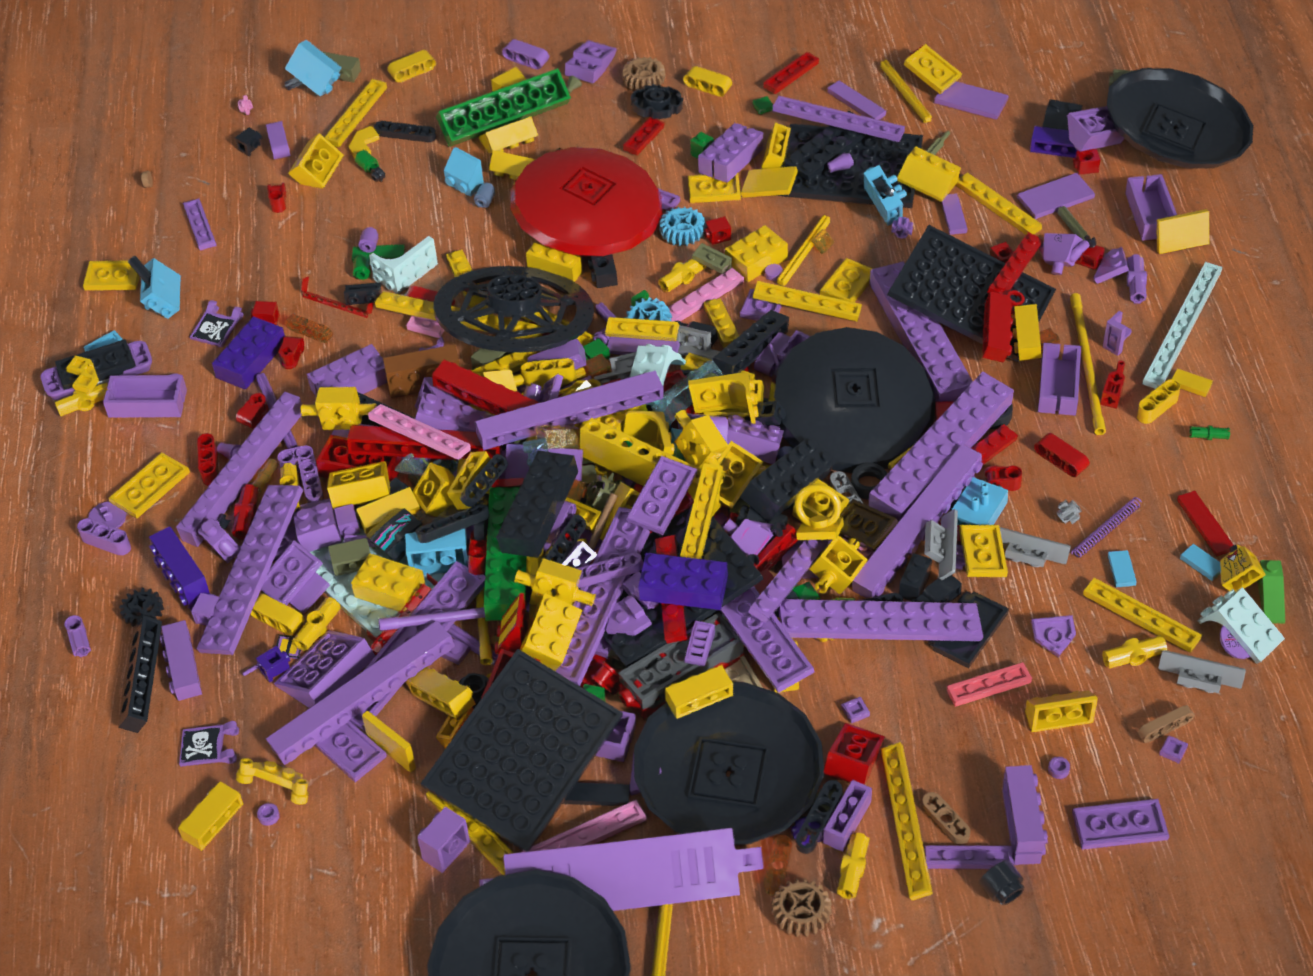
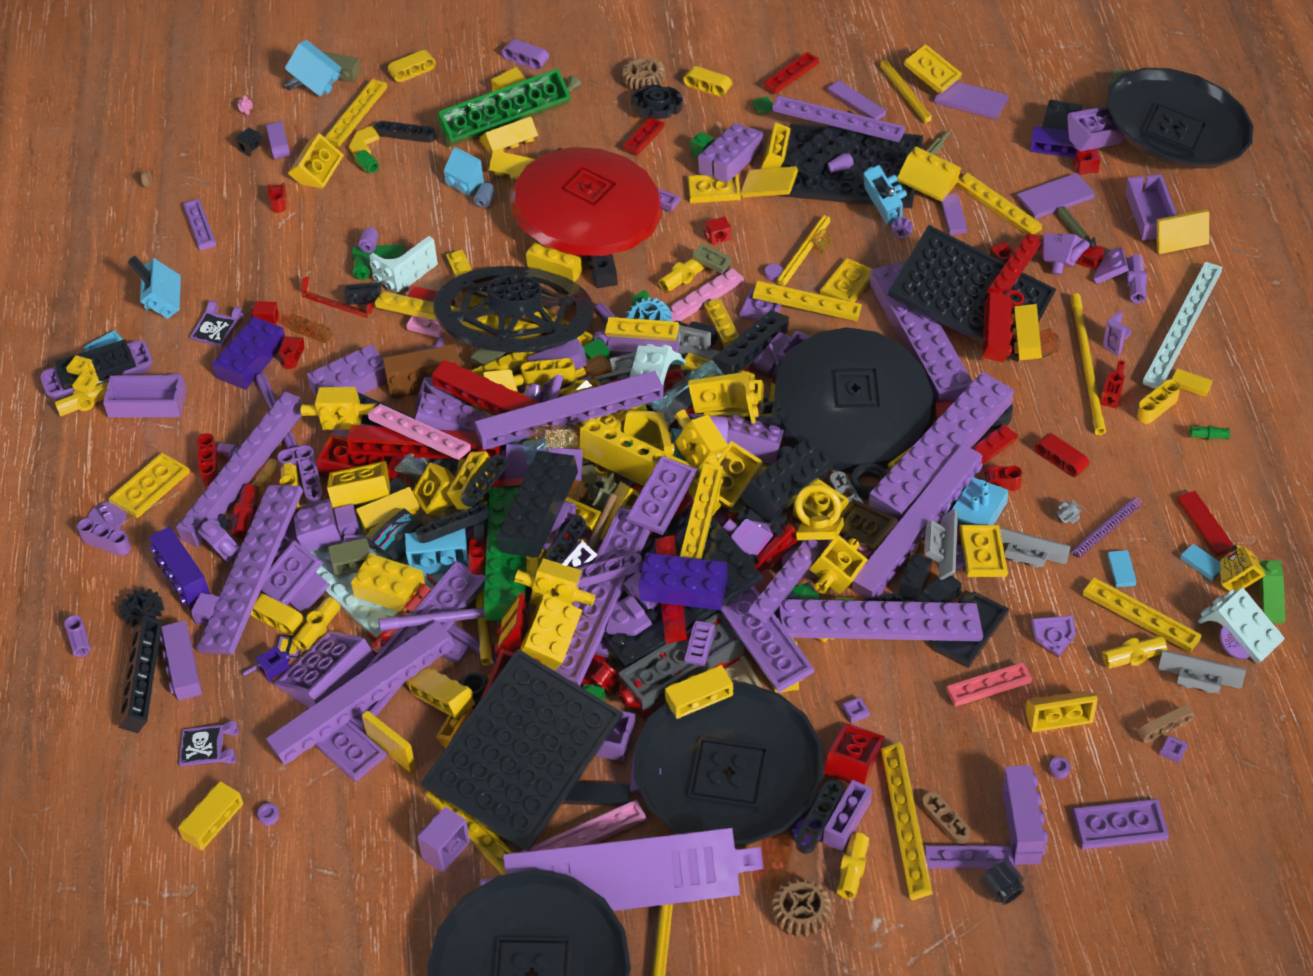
yellow plate [83,260,141,291] -> none
red piece [236,393,269,429] -> none
yellow plate [236,758,309,804] -> none
black plate [370,166,386,182] -> none
medium lavender slope [565,40,617,83] -> none
medium azure gear [659,206,706,246] -> none
yellow brick [725,225,788,283] -> none
medium lavender piece [1038,343,1081,416] -> none

